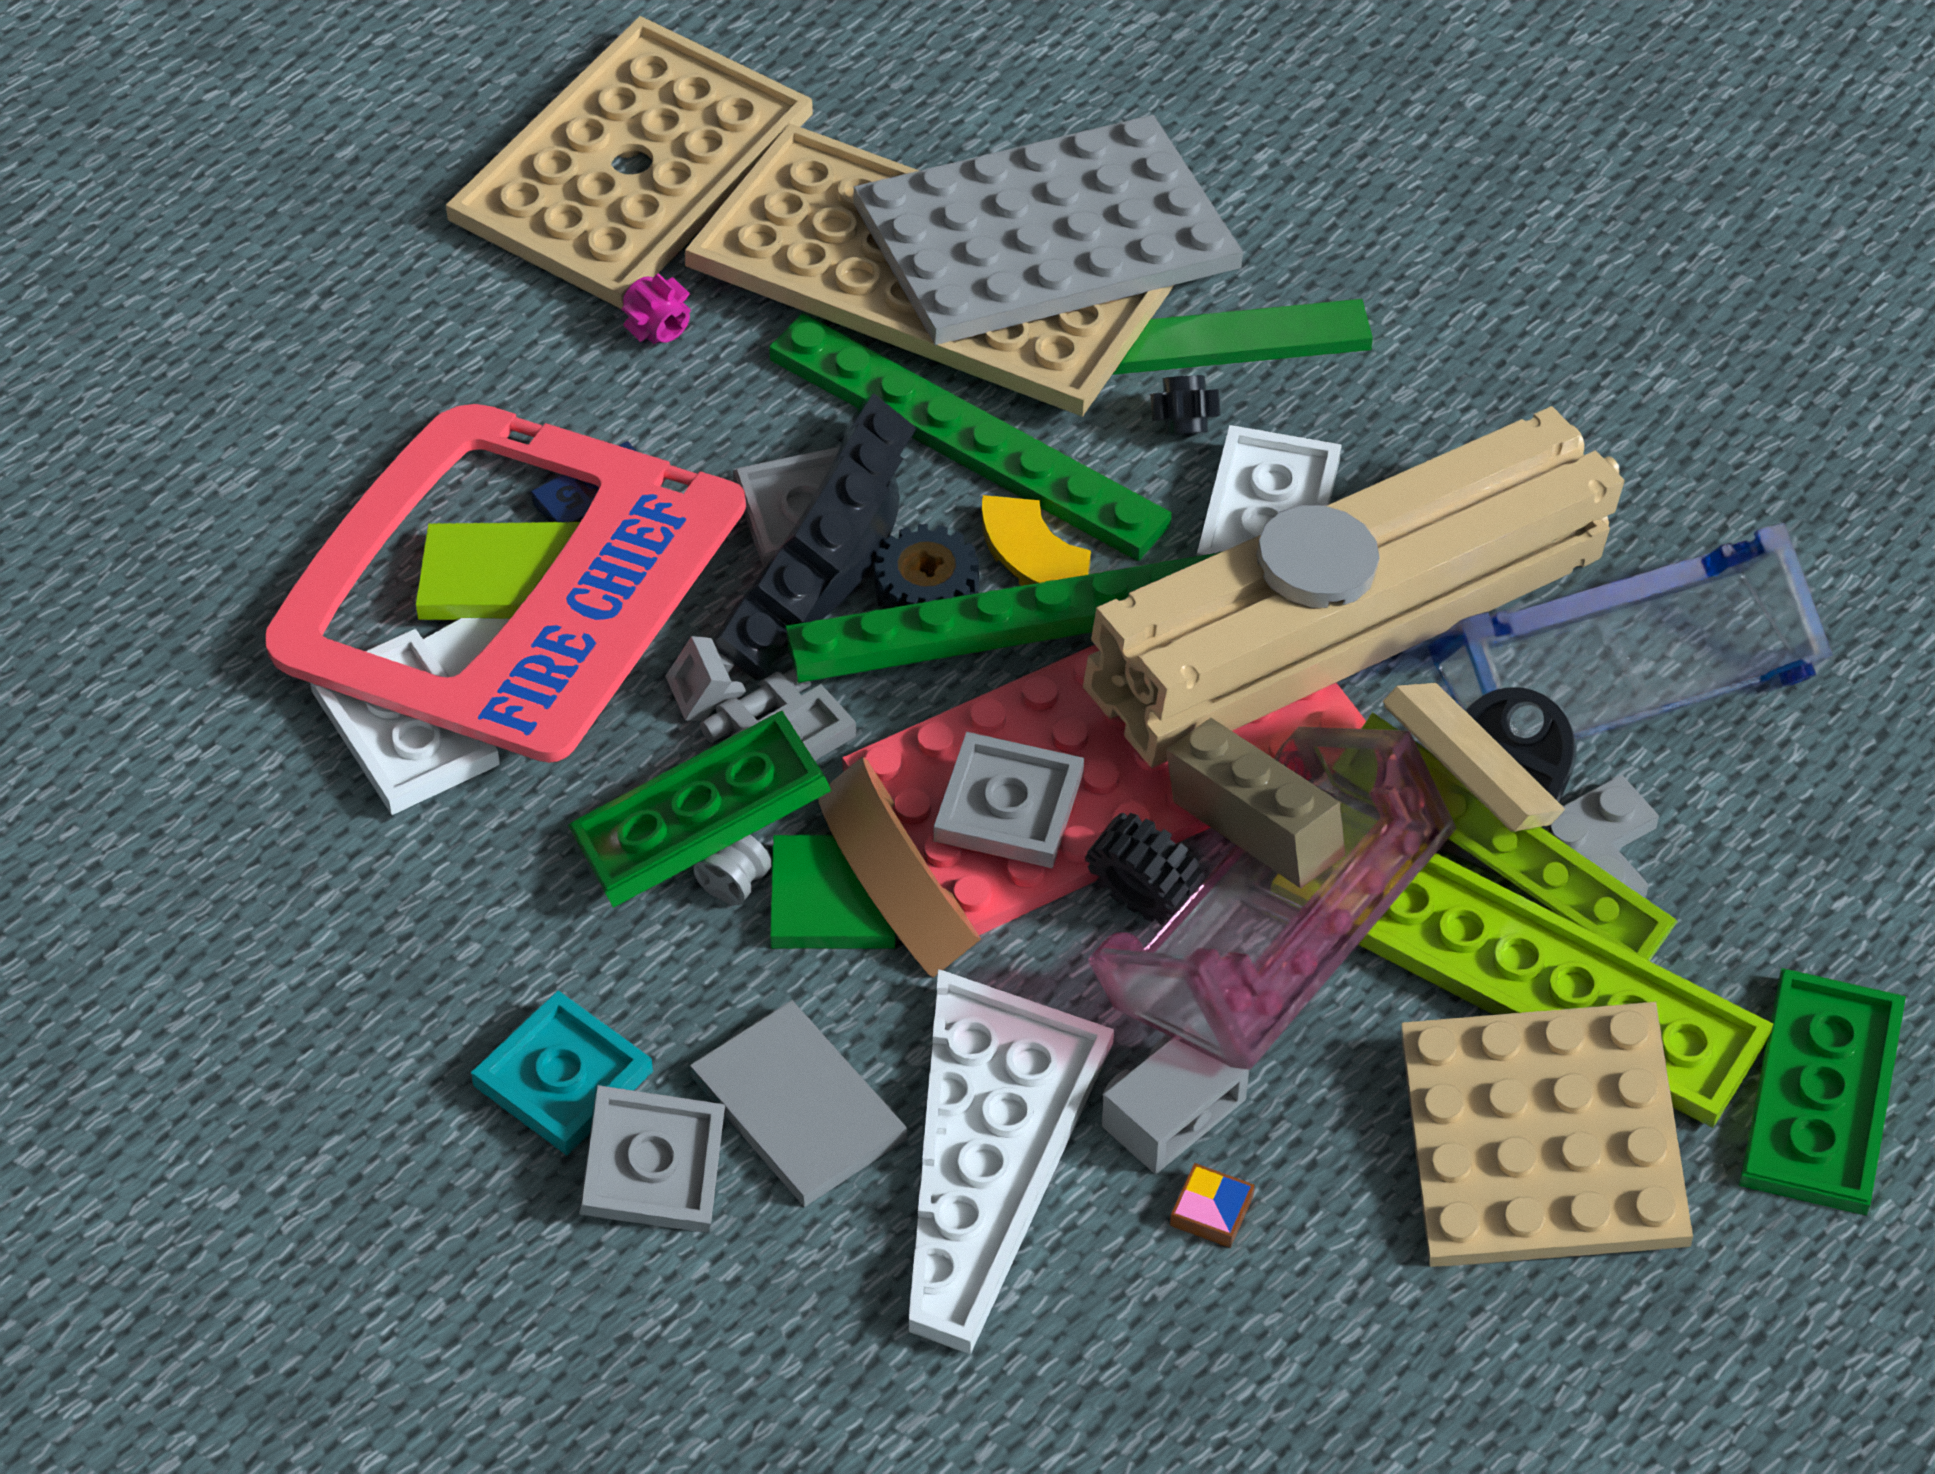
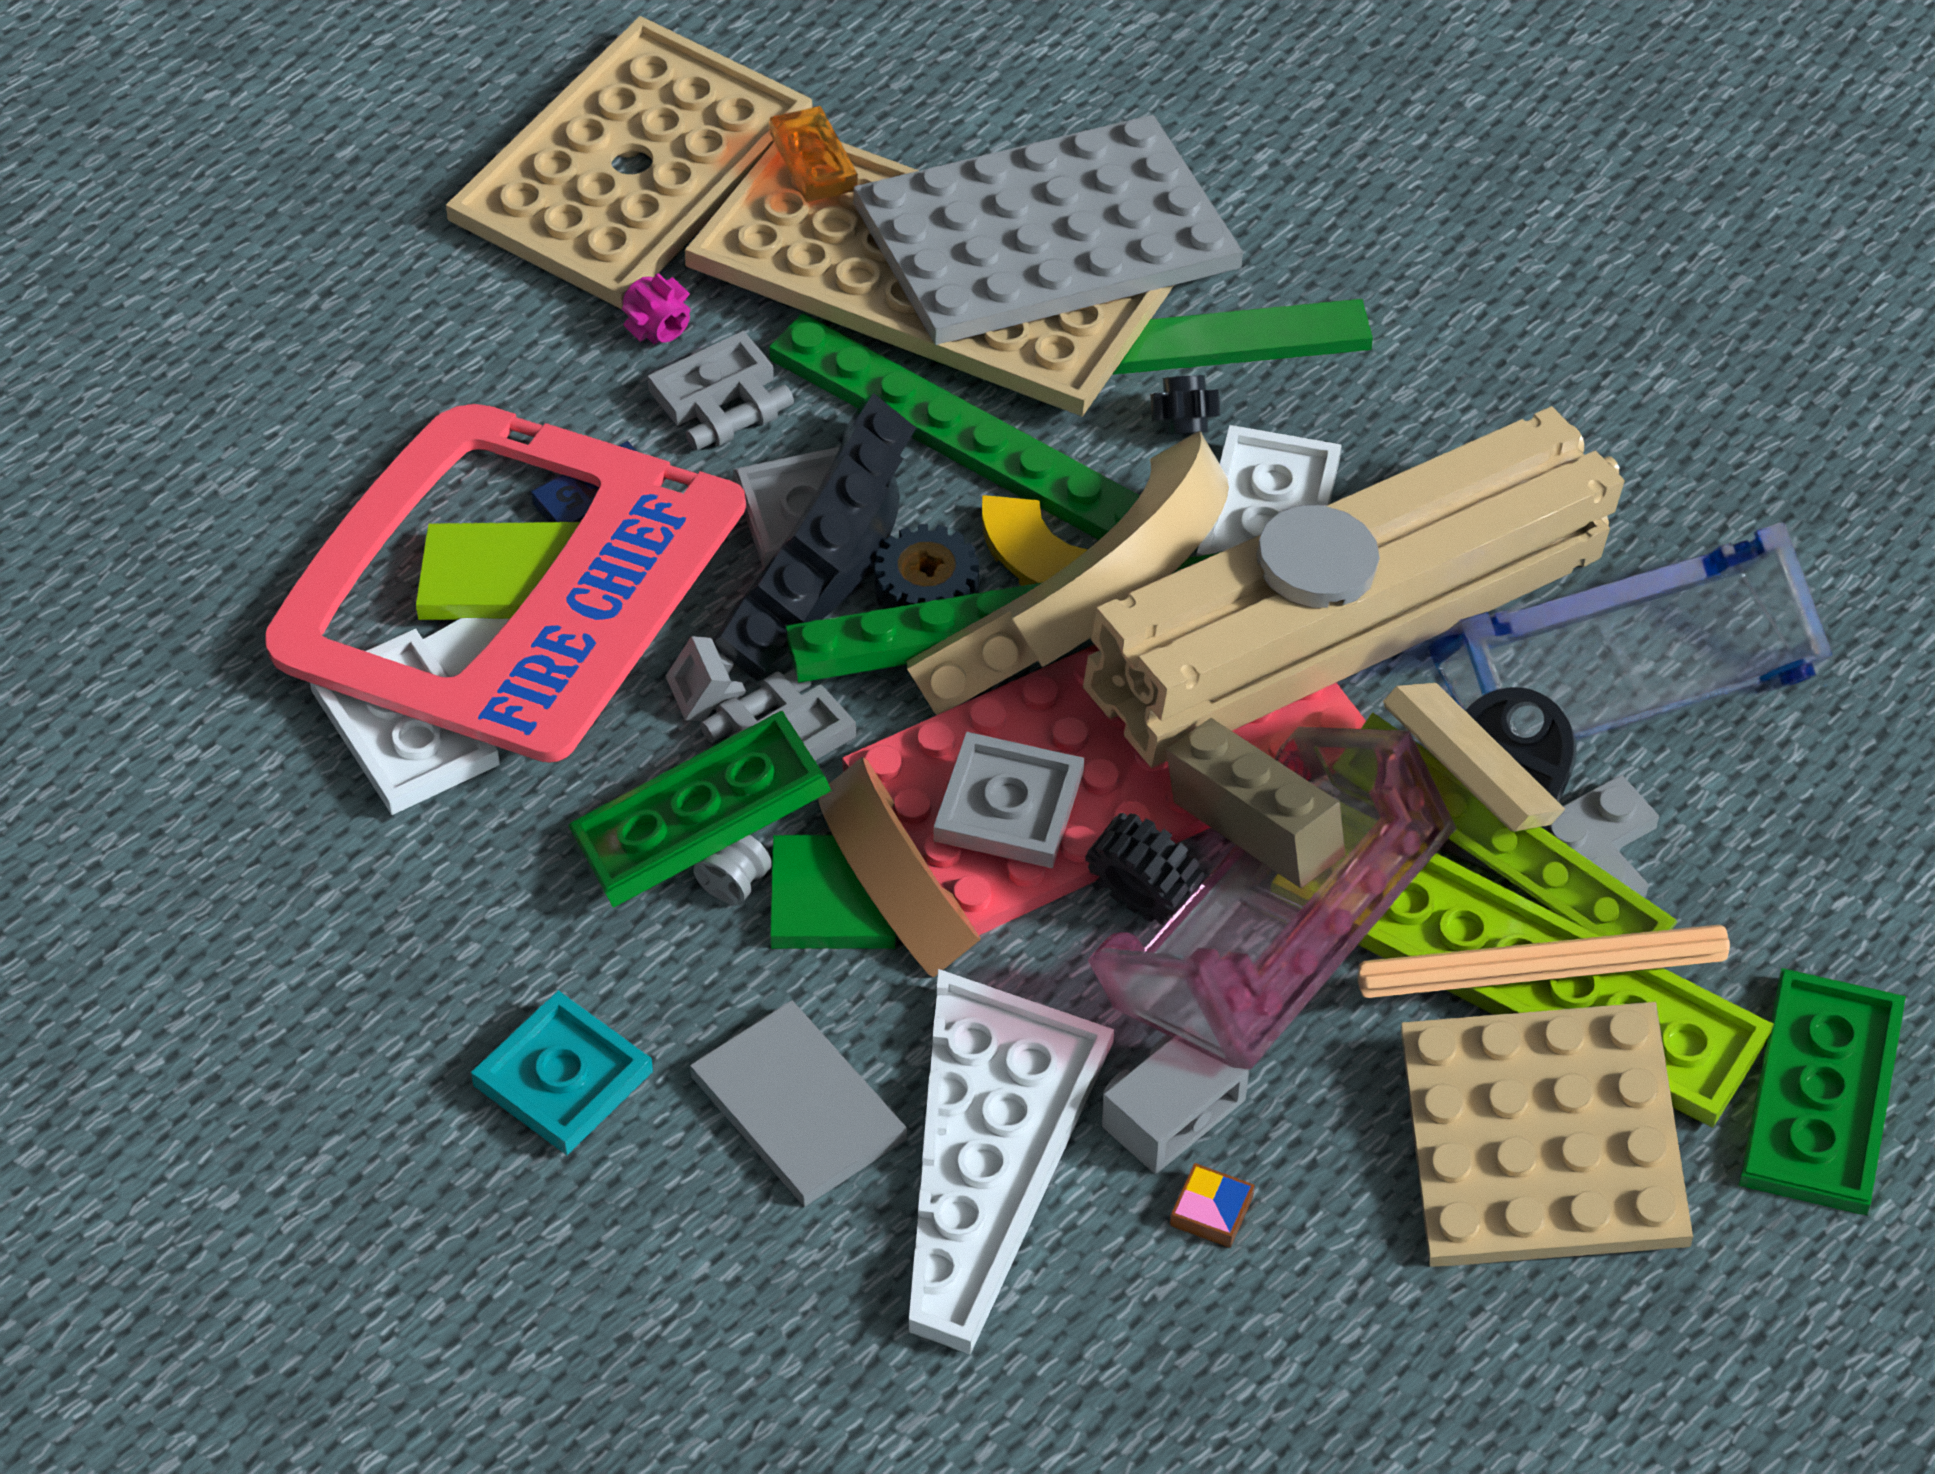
light grey tile [579,1085,725,1232] -> none
none -> light grey plate [647,331,794,451]
none -> clear orange plate [770,106,858,202]
none -> tan arch [907,431,1229,715]
none -> light nougat axle [1357,924,1730,998]

